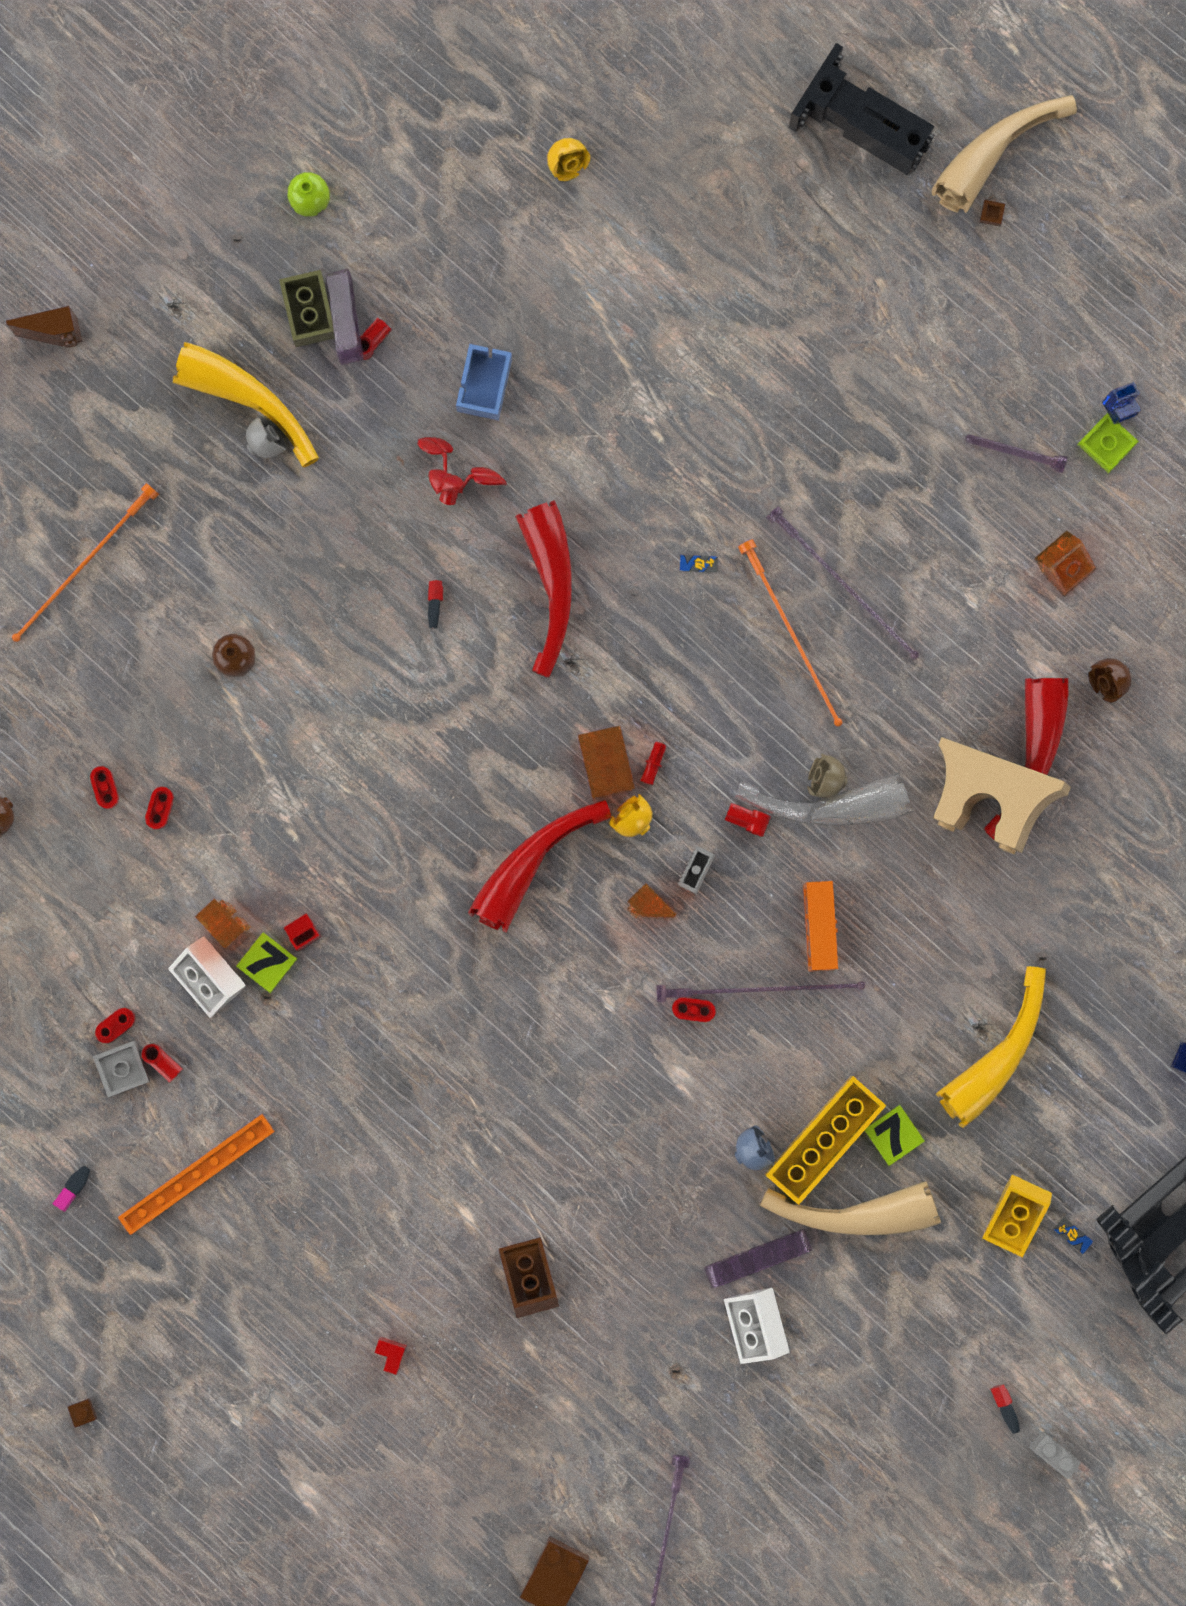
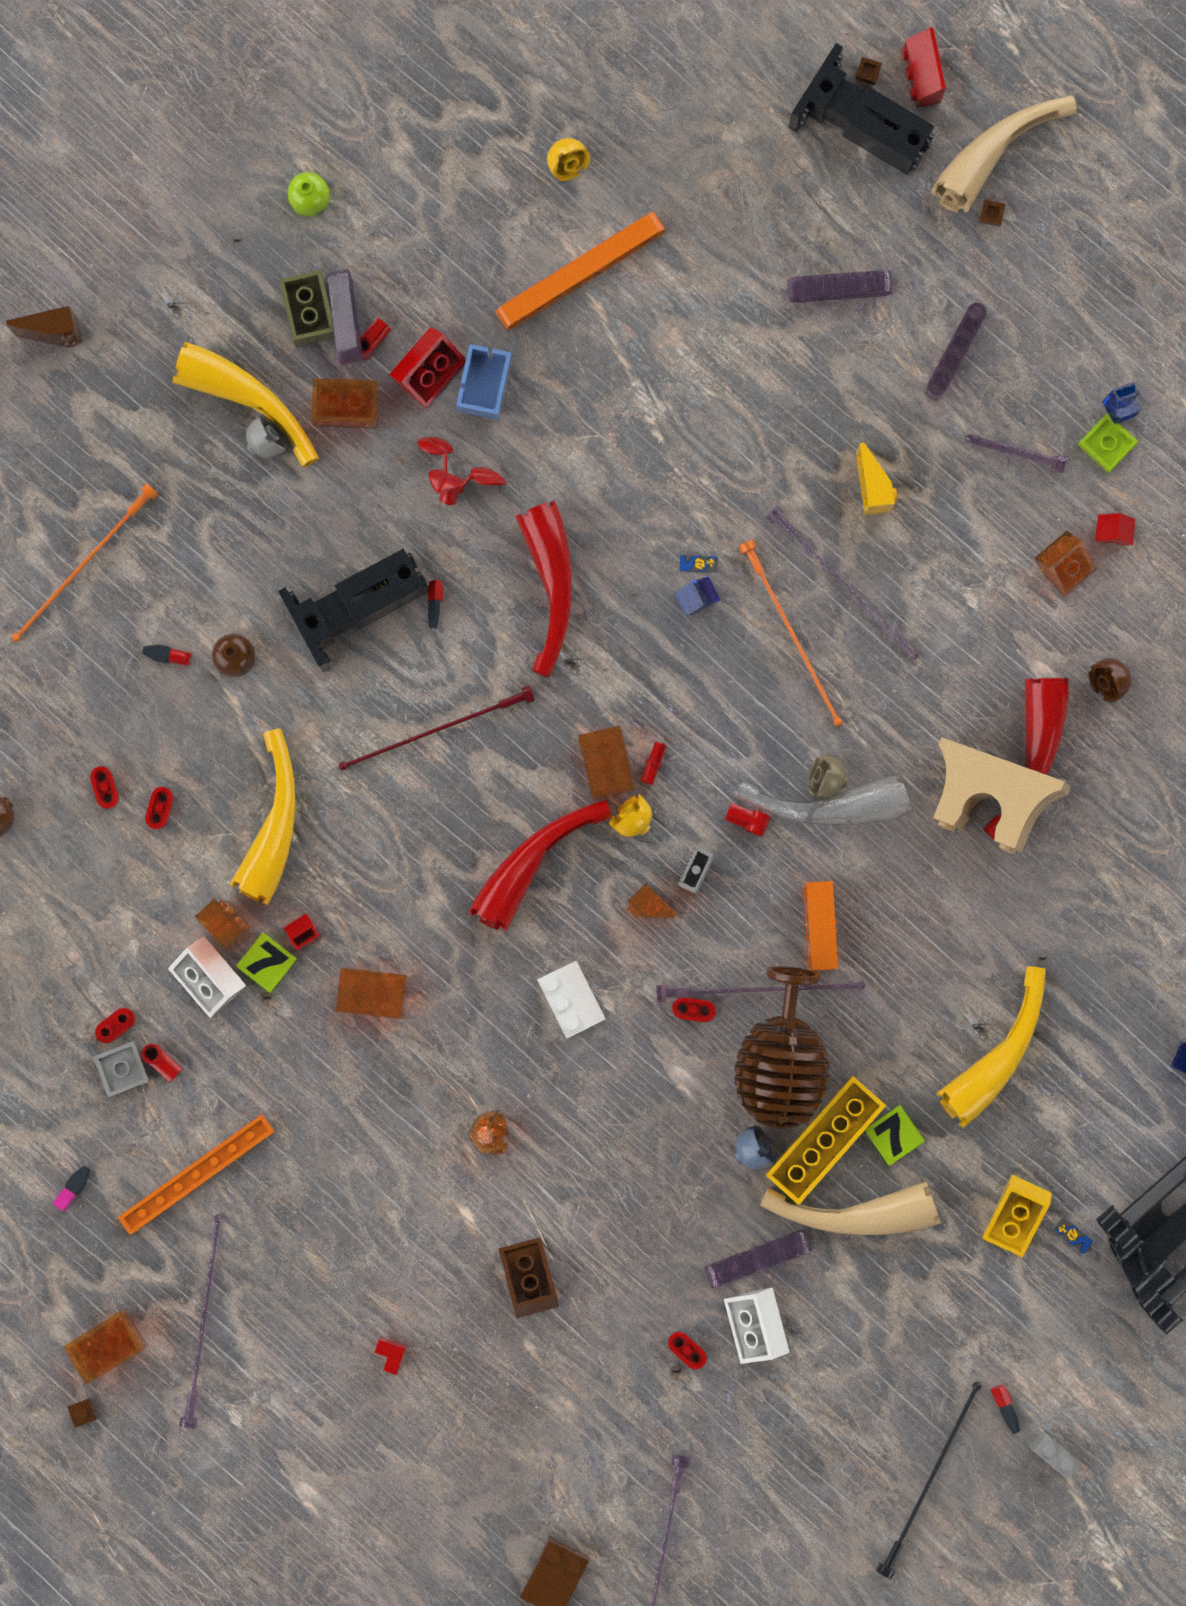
none -> clear orange brick [63,1309,148,1385]
none -> piece [142,645,192,666]
none -> clear purple piece [179,1214,223,1429]
none -> yellow brick [229,728,296,906]
none -> black brick [278,548,428,673]
none -> clear orange brick [311,378,380,429]
none -> clear orange brick [336,968,408,1019]
none -> dark red piece [339,685,535,770]
none -> red slope [389,327,466,408]
none -> clear orange cylinder [469,1110,508,1155]
none -> orange beam [495,212,666,331]
none -> white slope [538,961,606,1039]
none -> red plate [668,1331,707,1369]
none -> clear blue piece [675,576,720,616]
none -> reddish brown plant [734,966,830,1129]
none -> clear purple beam [787,270,893,303]
none -> reddish brown plate [855,57,882,85]
none -> yellow slope [856,443,898,515]
none -> black piece [876,1382,981,1579]
none -> red slope [901,27,946,108]
none -> clear purple beam [925,303,987,400]
none -> red piece [1095,513,1135,546]

